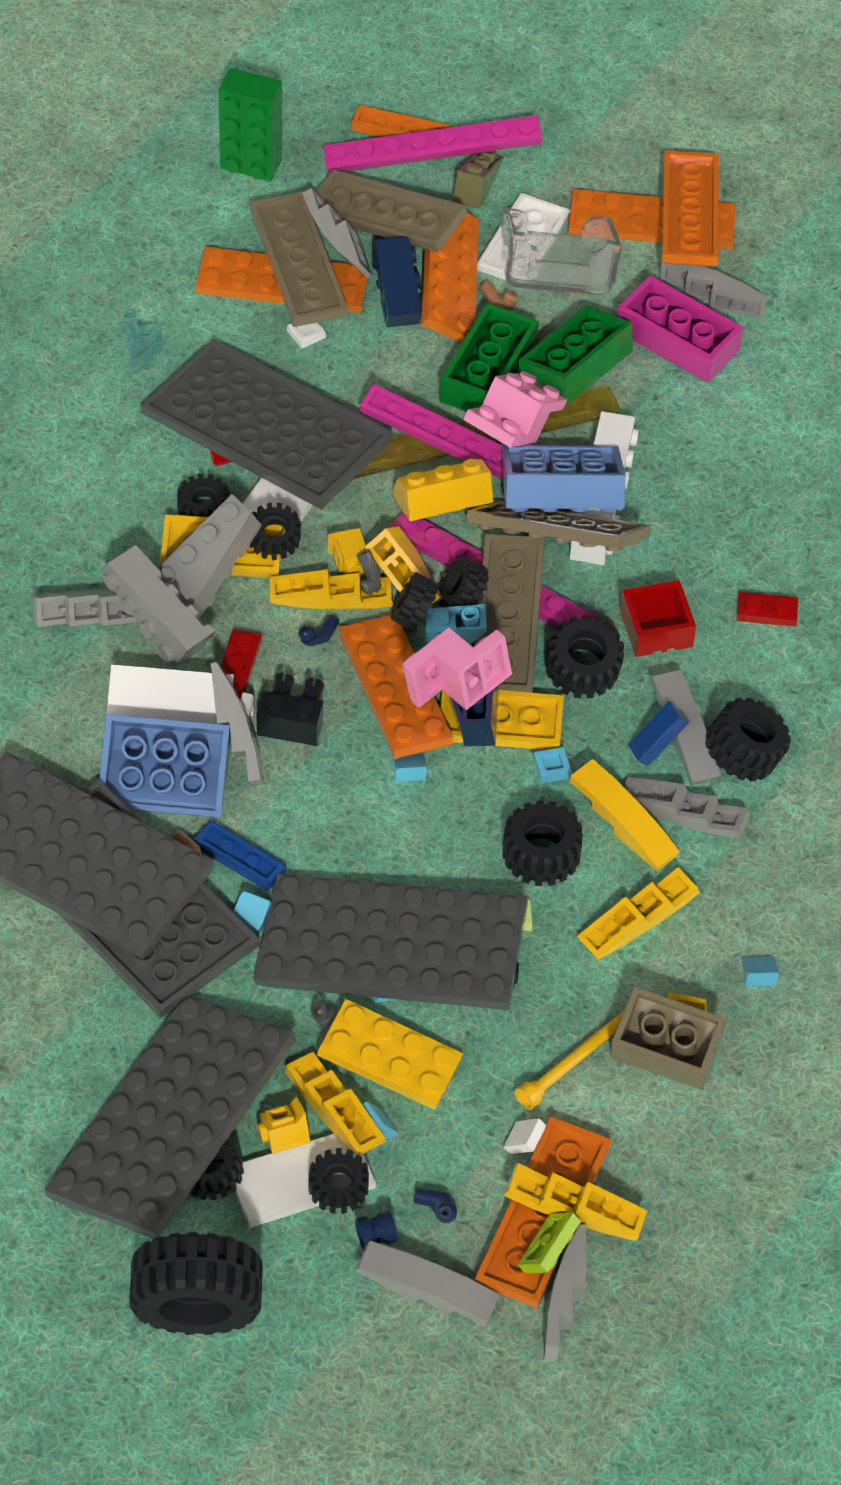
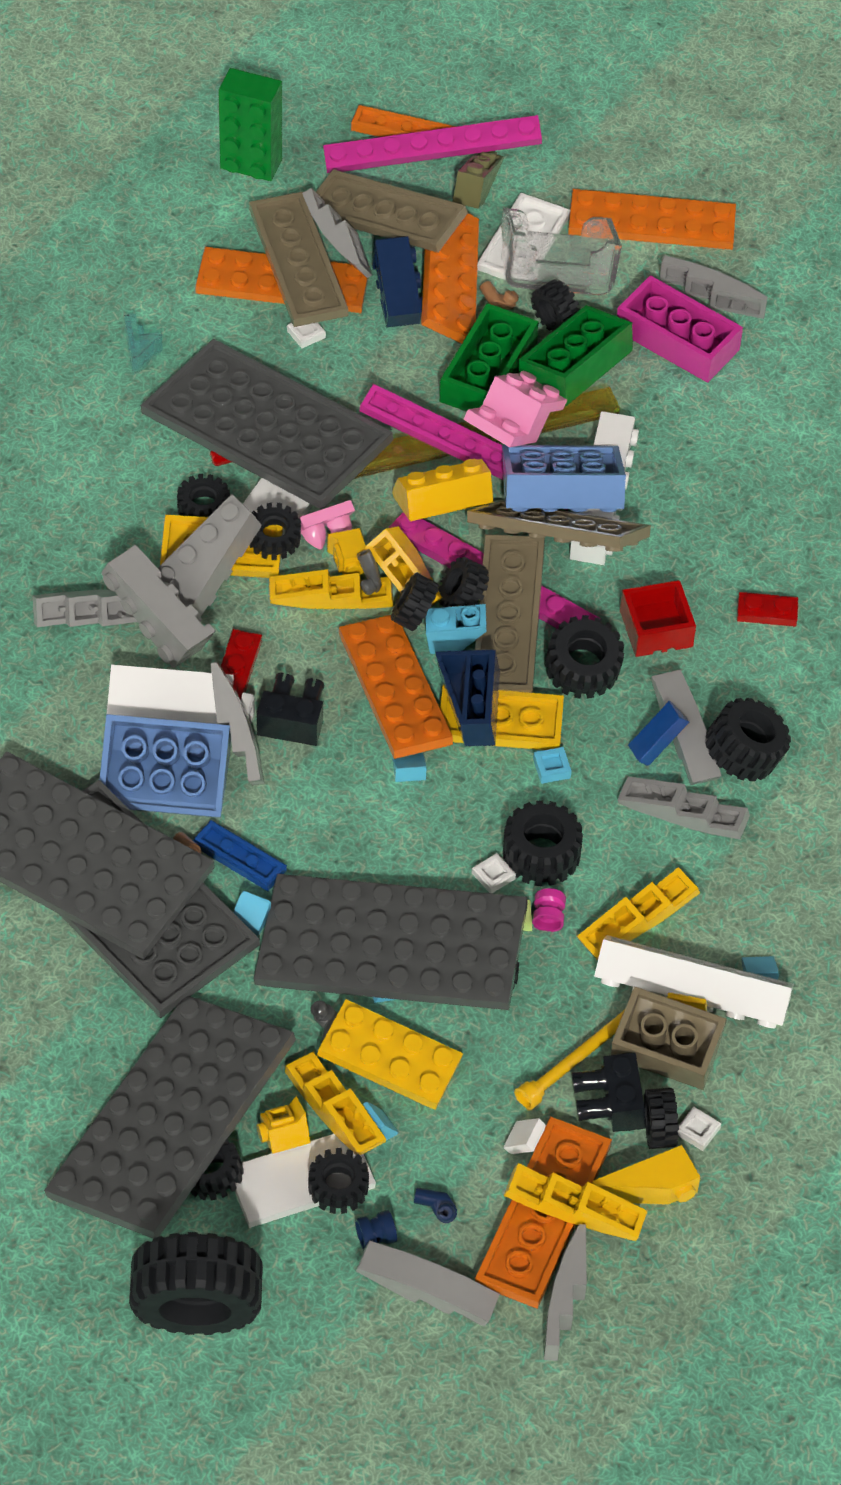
dark blue arm [298,615,339,646] -> none
bright pink bracket [402,628,512,710] -> none
lime plate [518,1212,581,1273] -> none
yellow slope [570,759,679,871] -> none
orange plate [662,150,719,266] -> none
none -> bright pink tile [298,500,355,550]
none -> white tile [472,853,516,893]
none -> black tyre [531,279,580,332]
none -> dark pink wheel [532,888,566,932]
none -> black brick [572,1052,645,1132]
none -> yellow slope [592,1145,700,1205]
none -> white brick [594,935,794,1028]
none -> black tyre [644,1088,679,1149]
none -> white tile [678,1107,721,1151]

